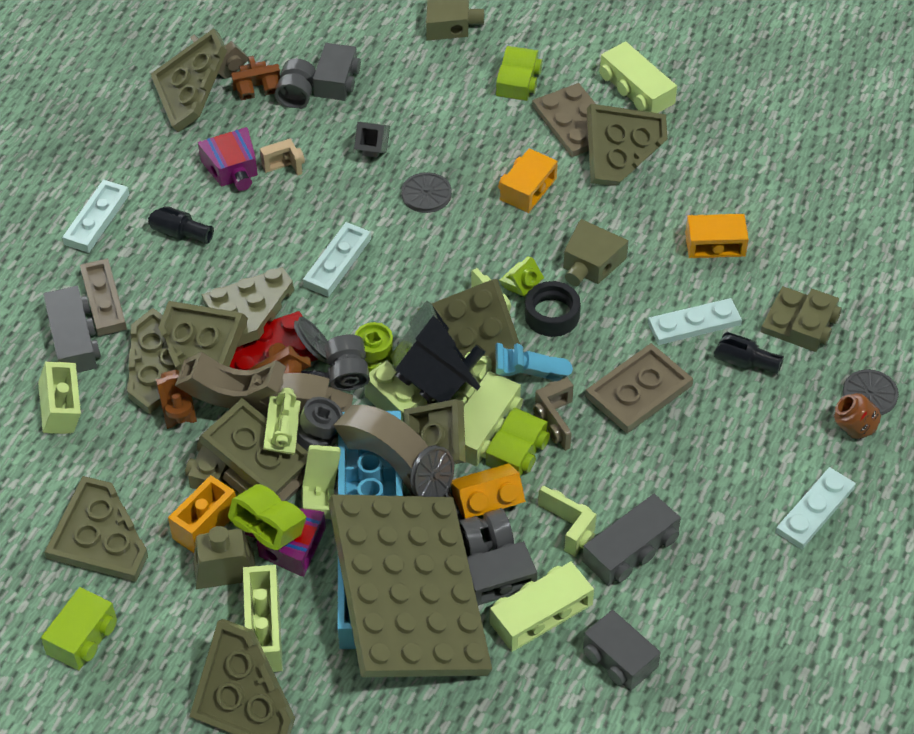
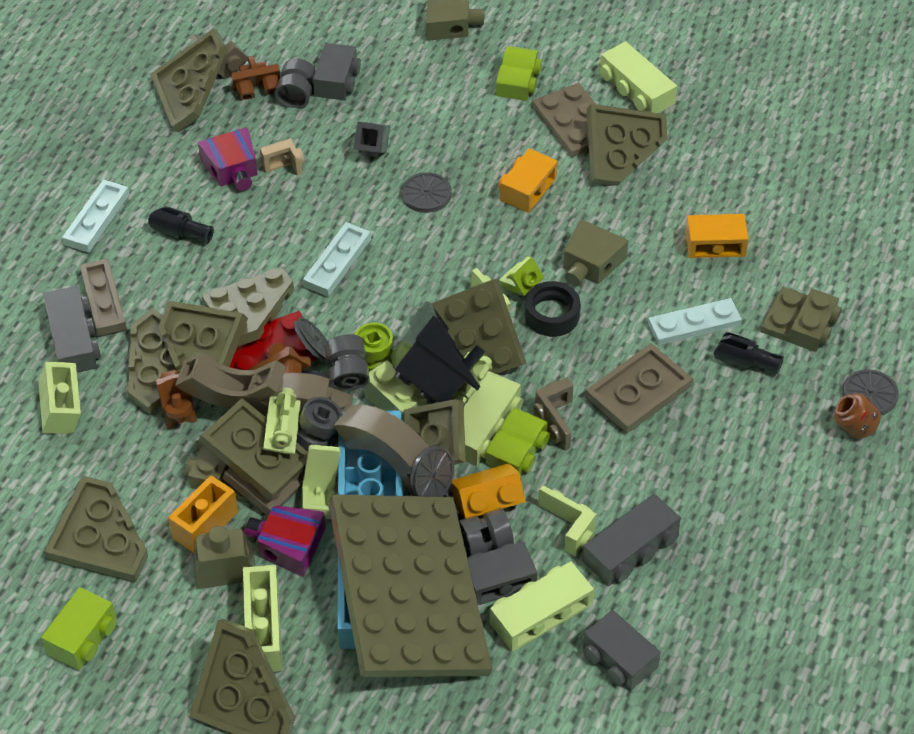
lime brick [228,484,306,550] -> none
medium azure piece [495,343,573,381] -> none
light aqua plate [775,467,856,549] -> none

